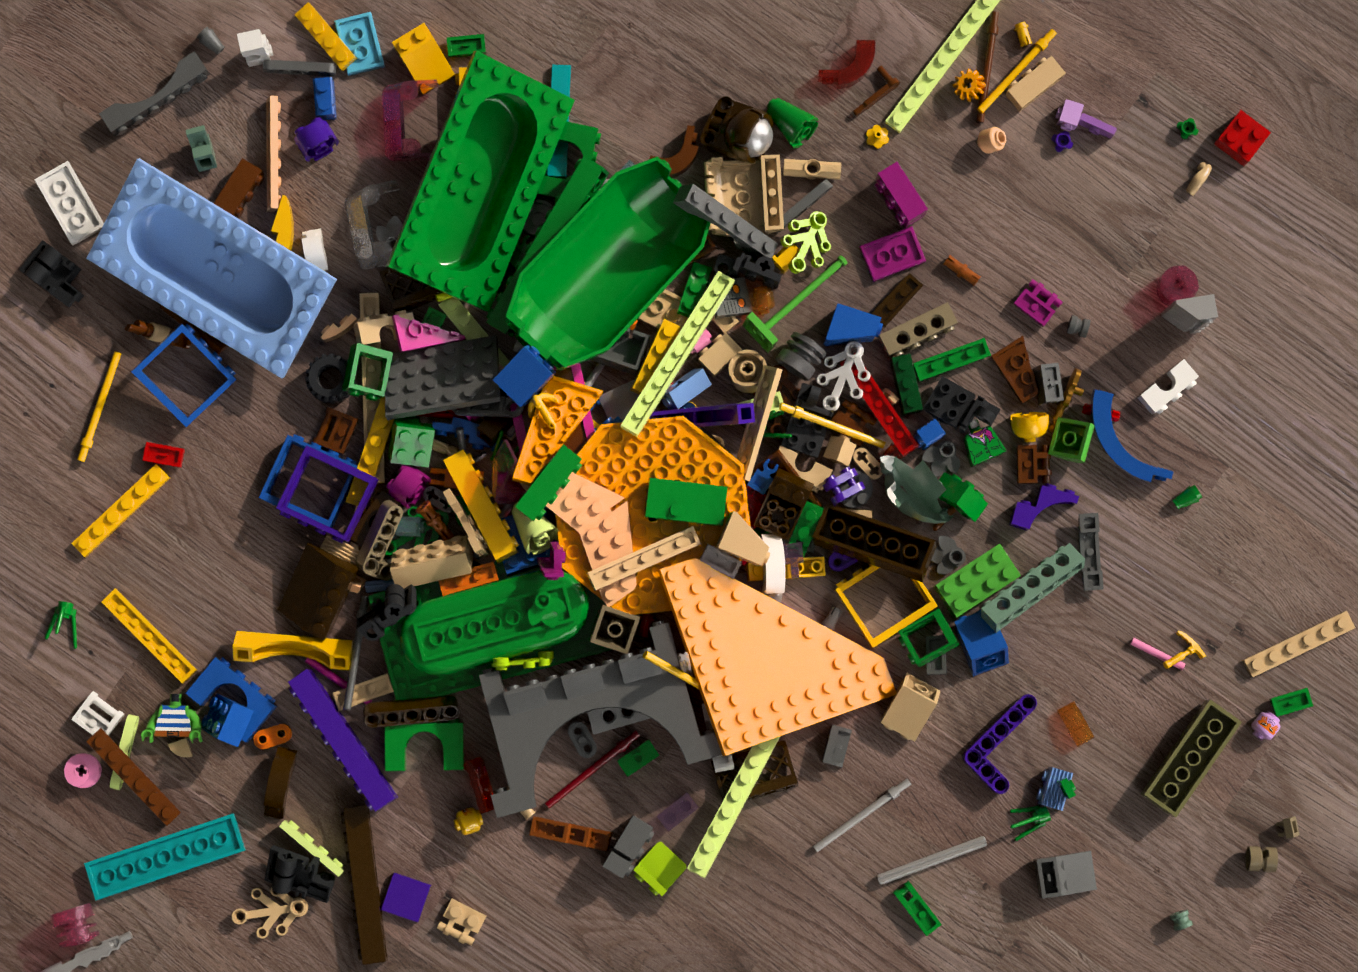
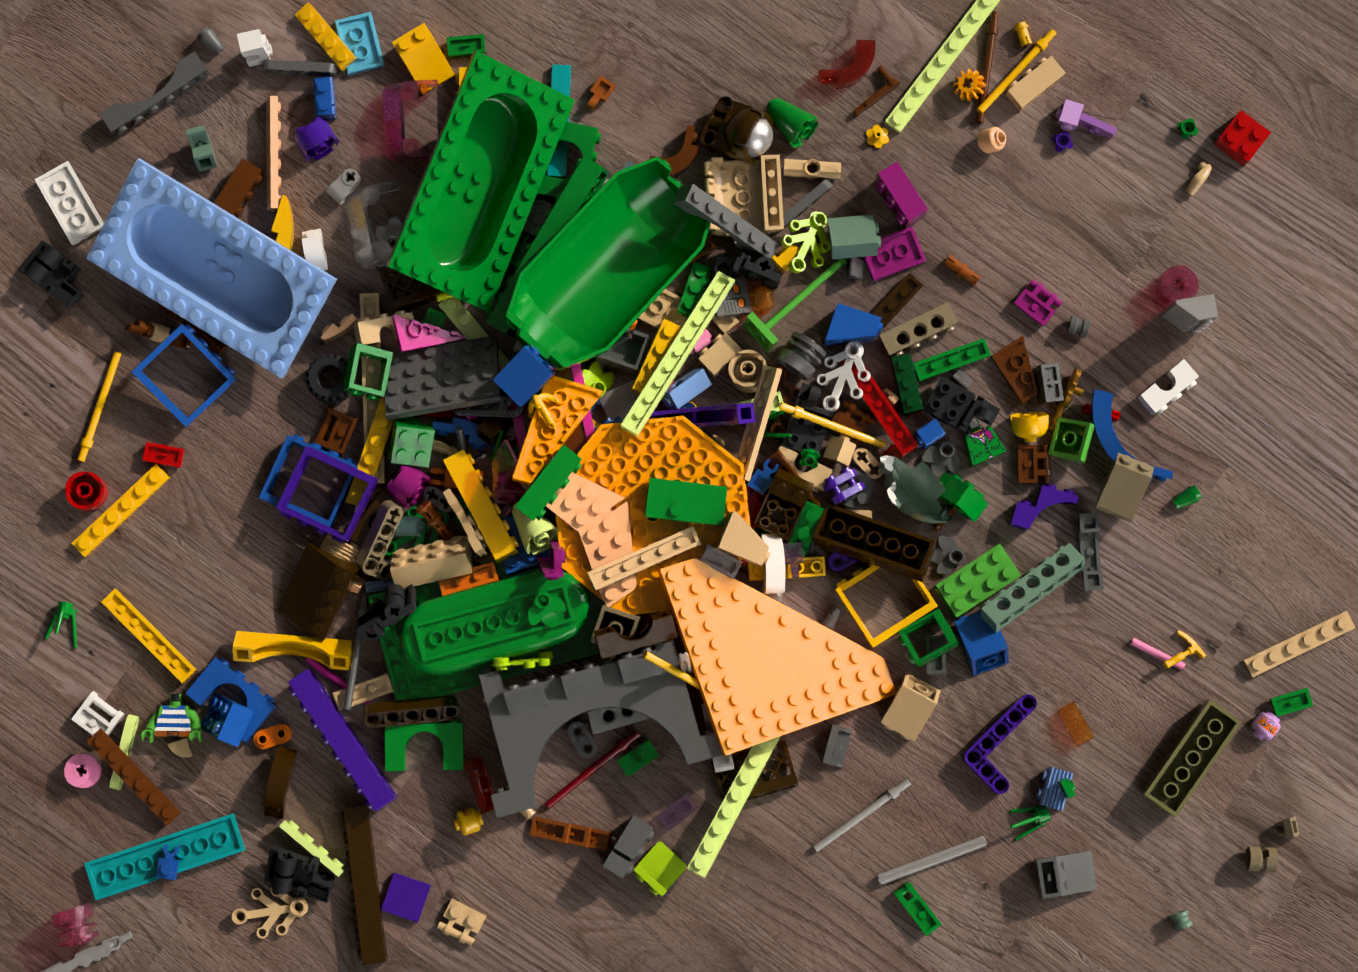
none -> red brick [65,471,109,512]
none -> blue plate [156,844,180,880]
none -> light grey piece [326,168,361,205]
none -> lime plate [582,361,614,398]
none -> dark orange plate [587,75,616,111]
none -> dark brown arch [593,610,678,659]
none -> green plate [799,449,820,469]
none -> sand green brick [828,215,881,259]
none -> flat silver slope [848,257,864,280]
none -> flat silver slope [951,369,974,389]
none -> dark tan slope [1095,453,1154,523]

